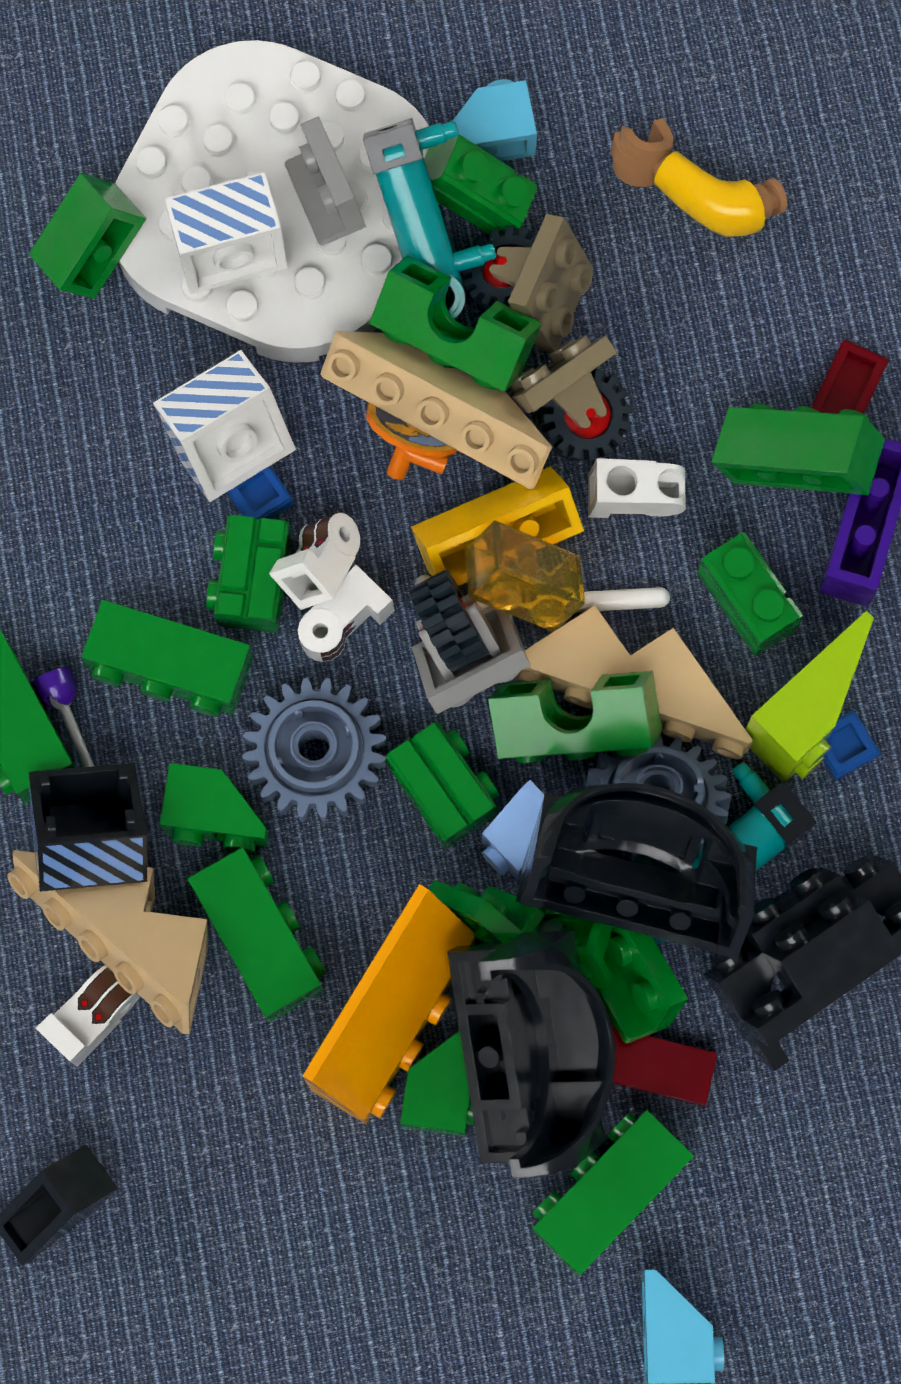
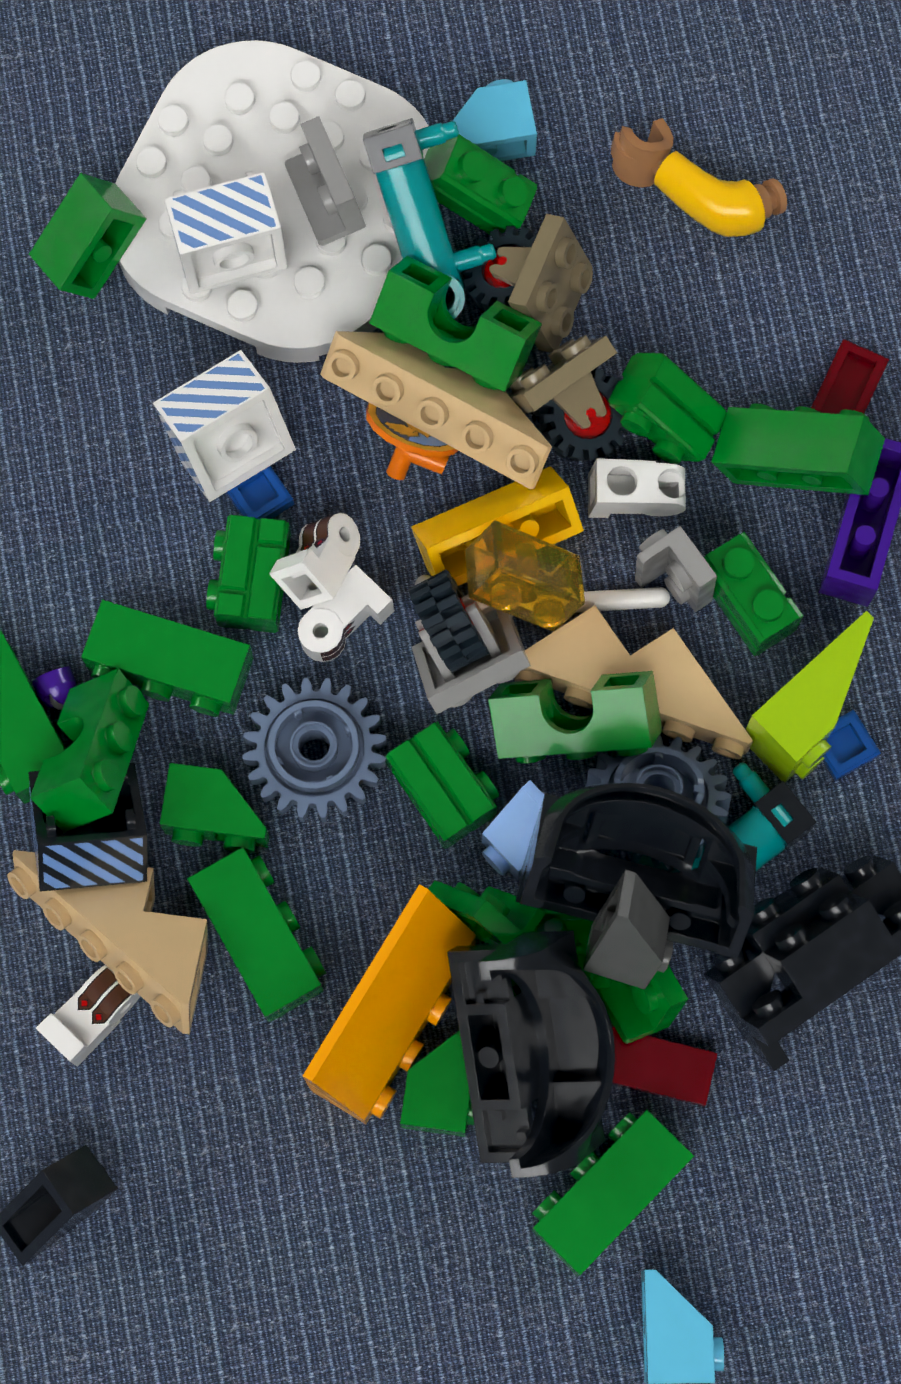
none -> green arch [30,669,149,833]
none -> dark grey slope [583,870,674,990]
none -> green brick [608,353,727,464]
none -> light grey bracket [635,526,717,613]

